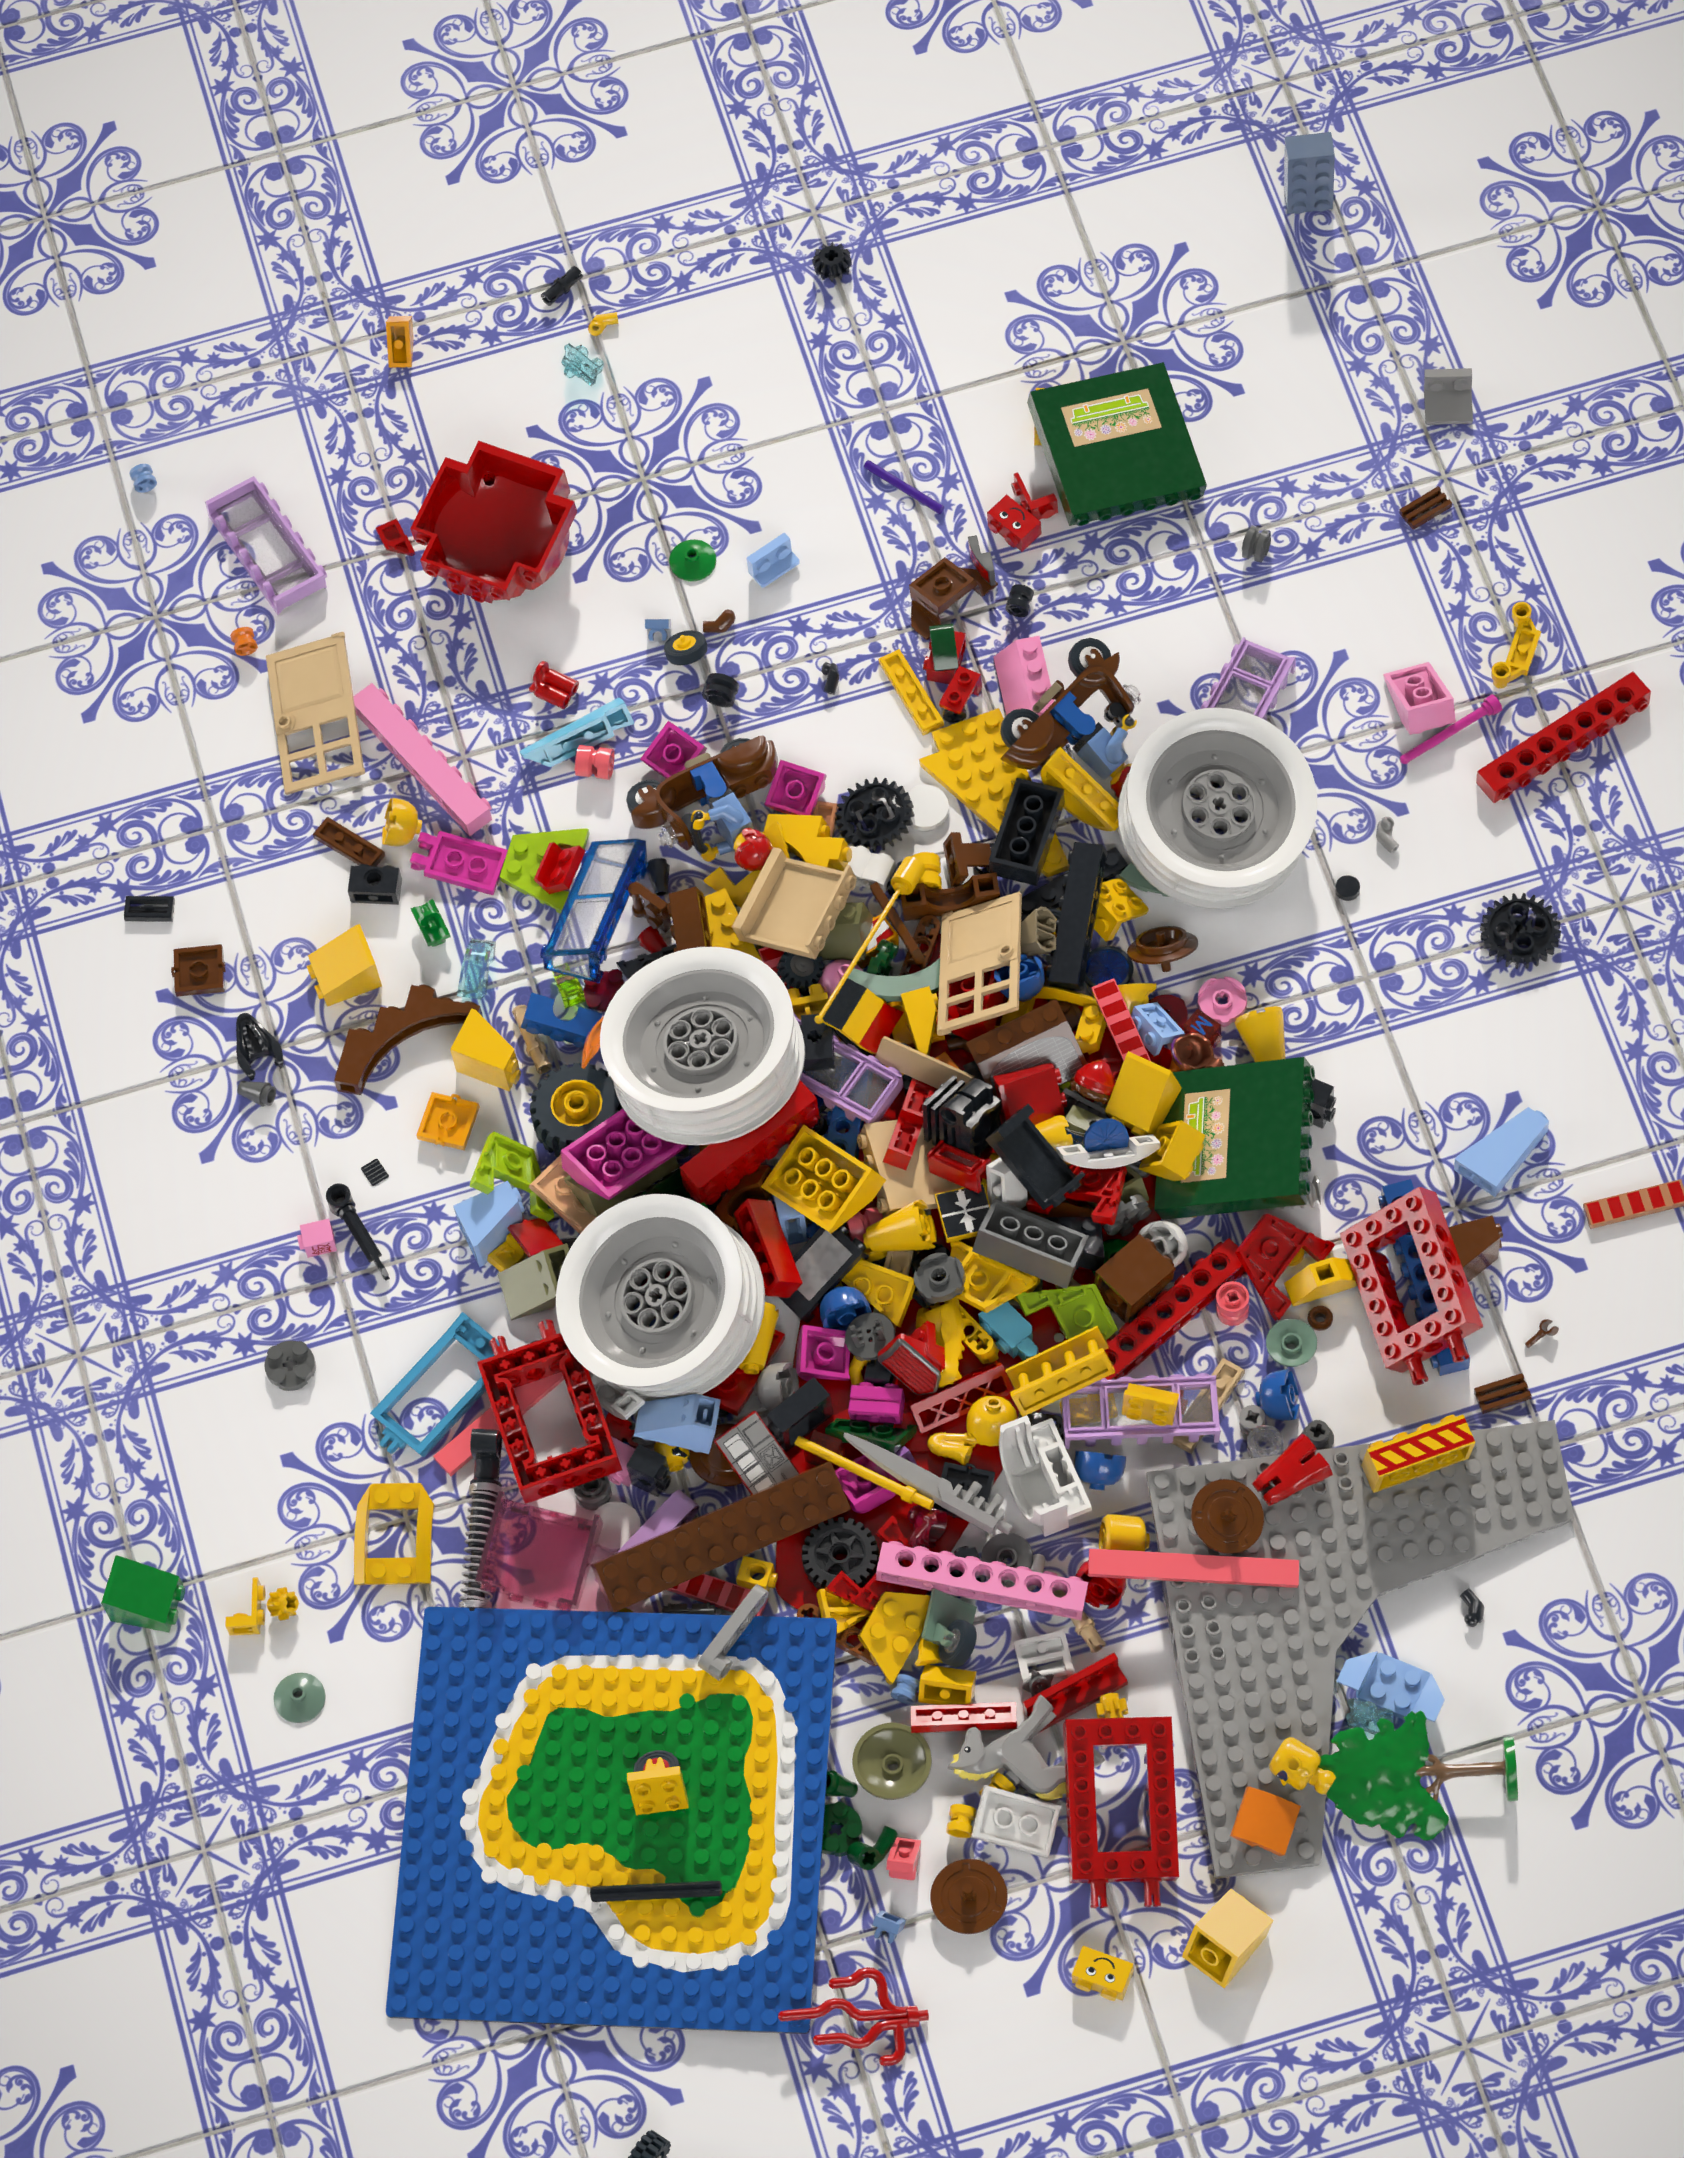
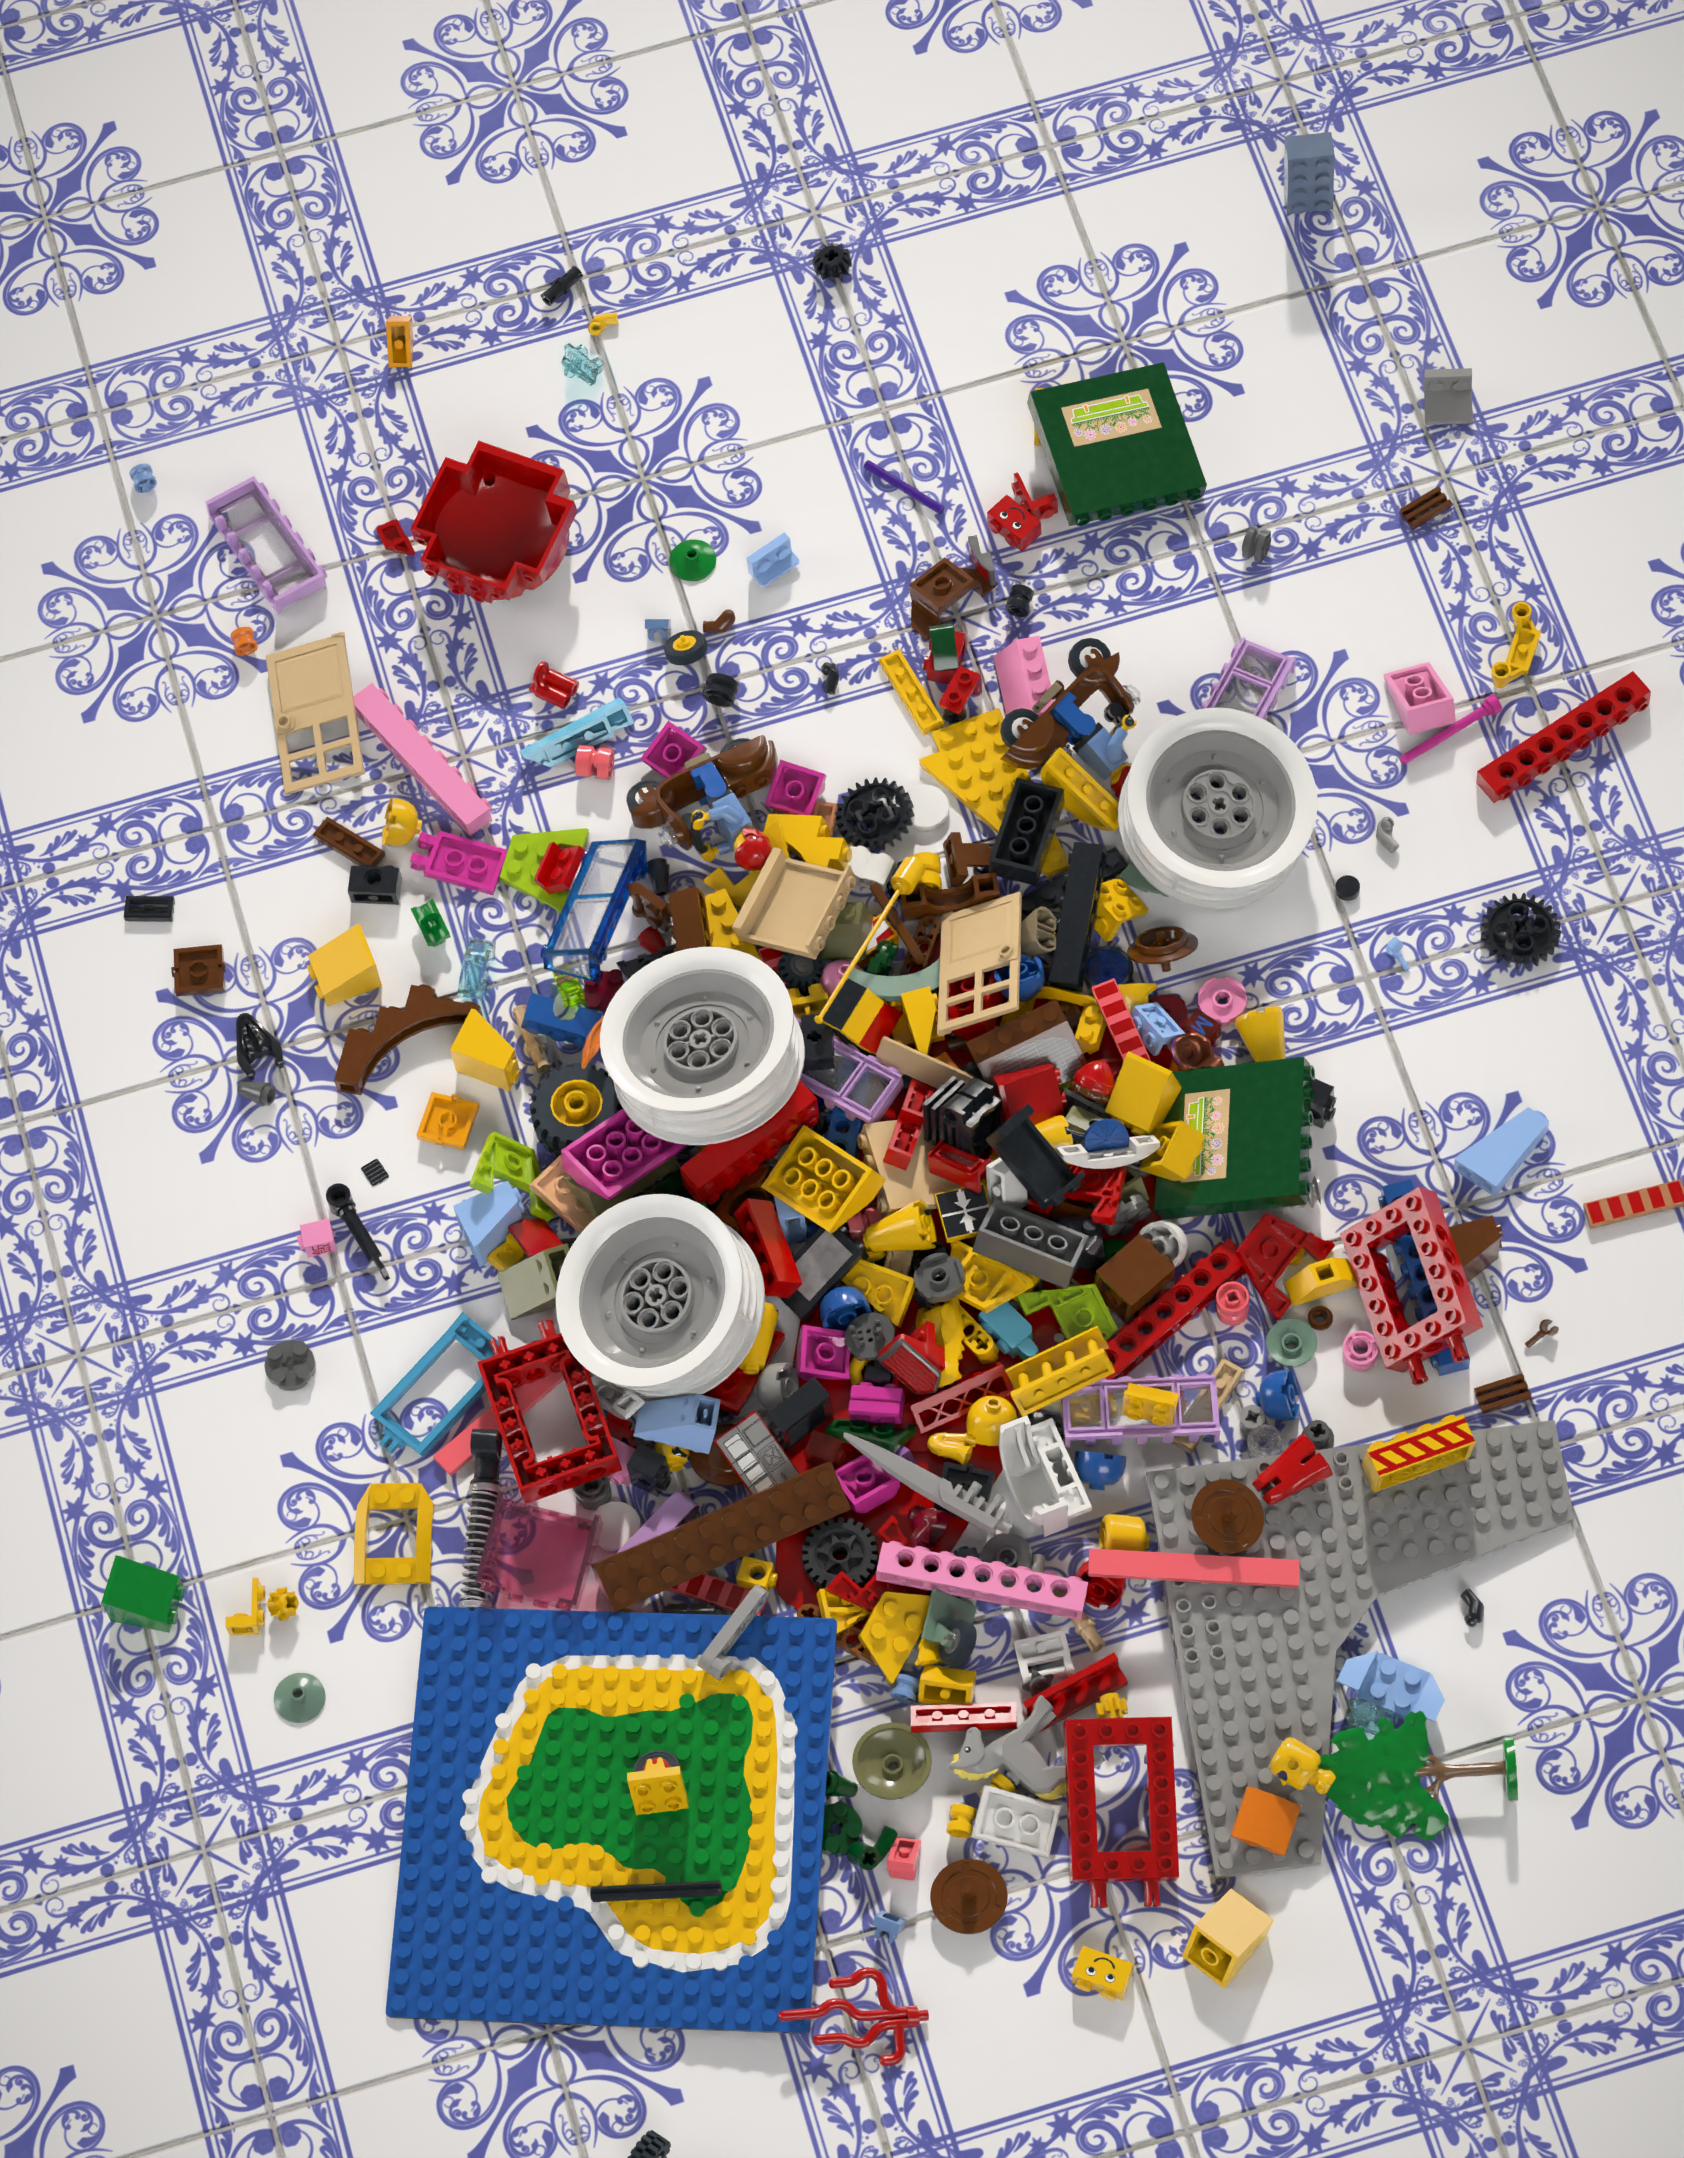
yellow bar [795,1436,934,1510] -> none
none -> bright pink wheel [1342,1331,1379,1372]
none -> light blue hand [1386,937,1411,972]

